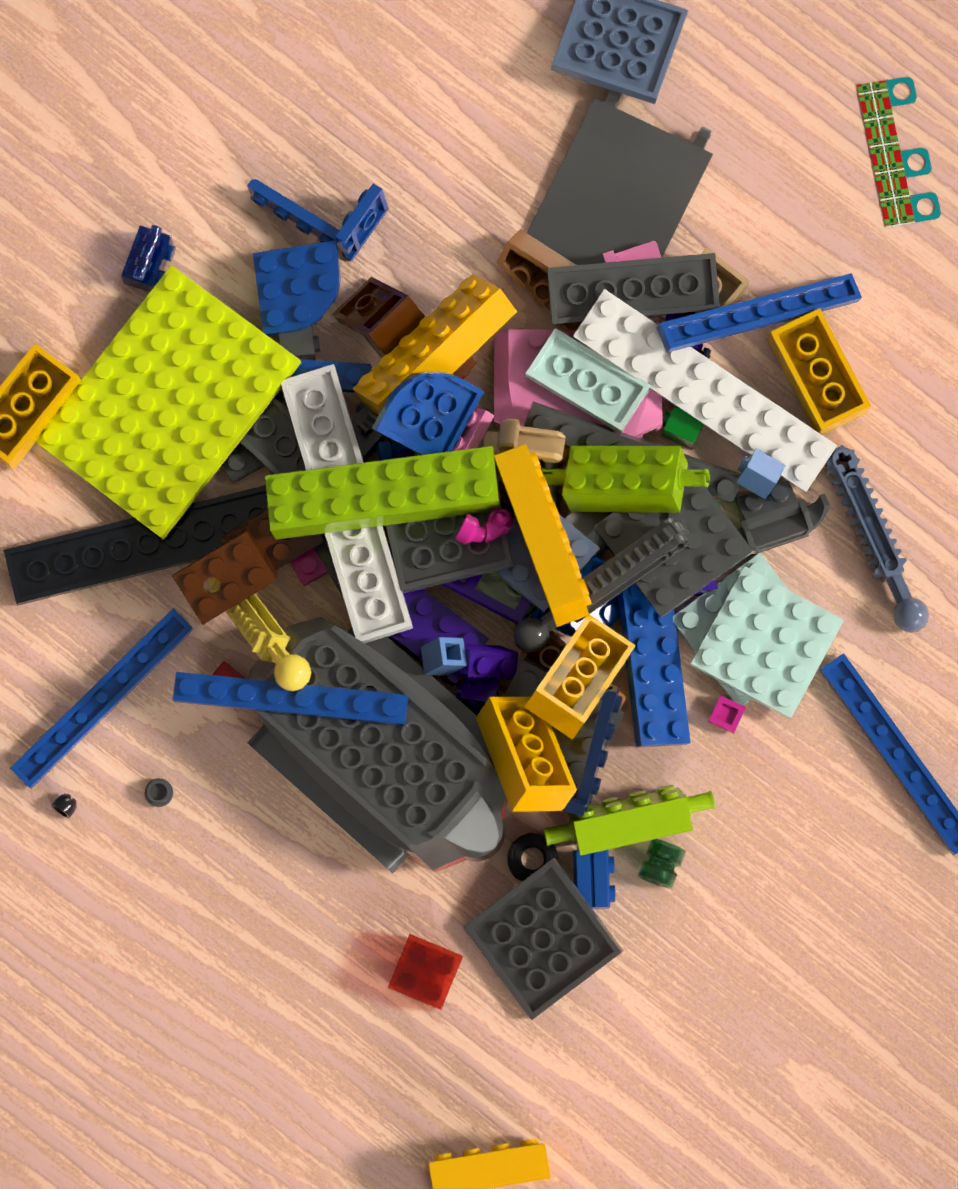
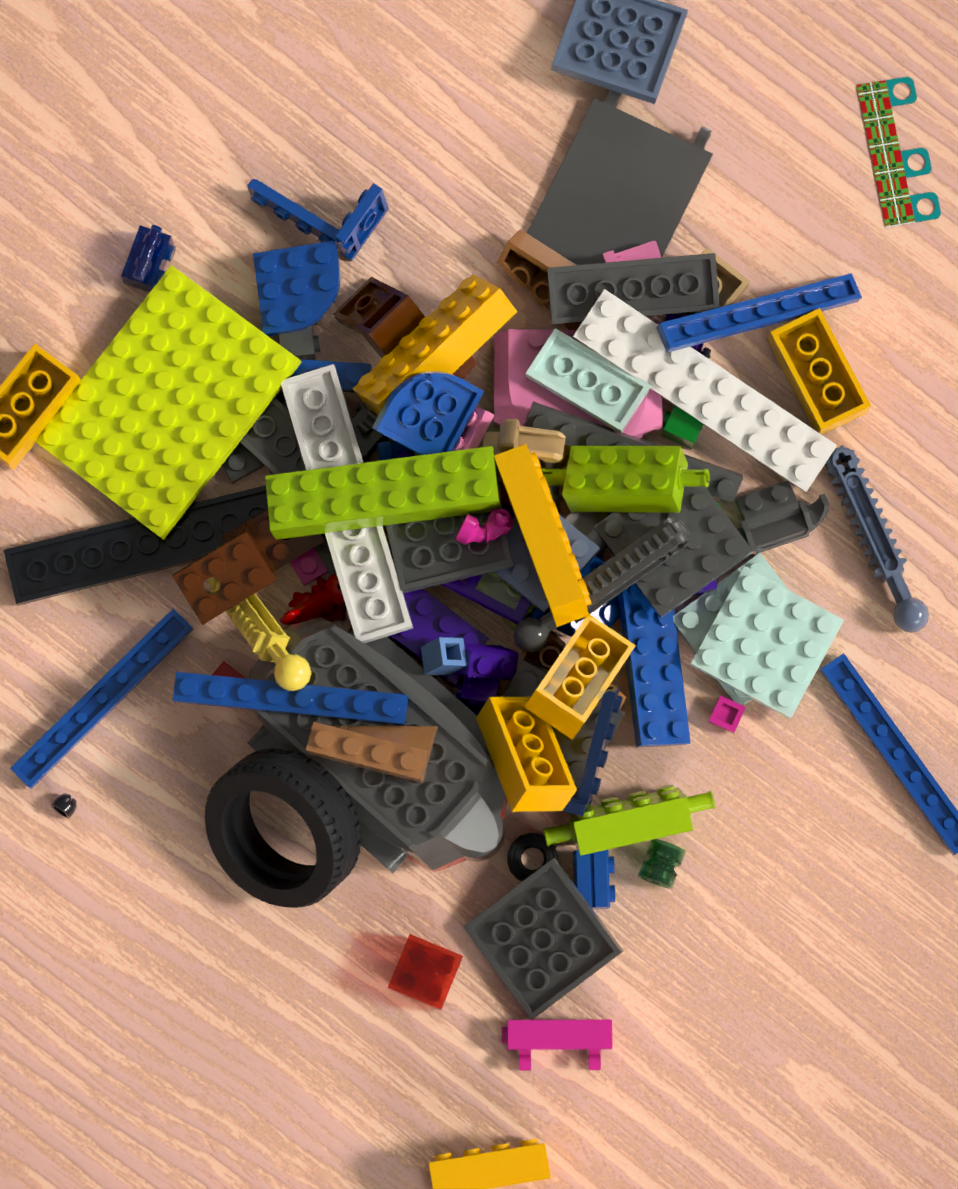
dark grey plate [145,778,173,807] -> none
medium blue brick [736,448,786,499] -> none
none -> black tyre [205,748,361,908]
none -> red animal [279,573,347,625]
none -> medium nougat wedge [306,722,438,784]
none -> dark pink brick [502,1020,613,1071]

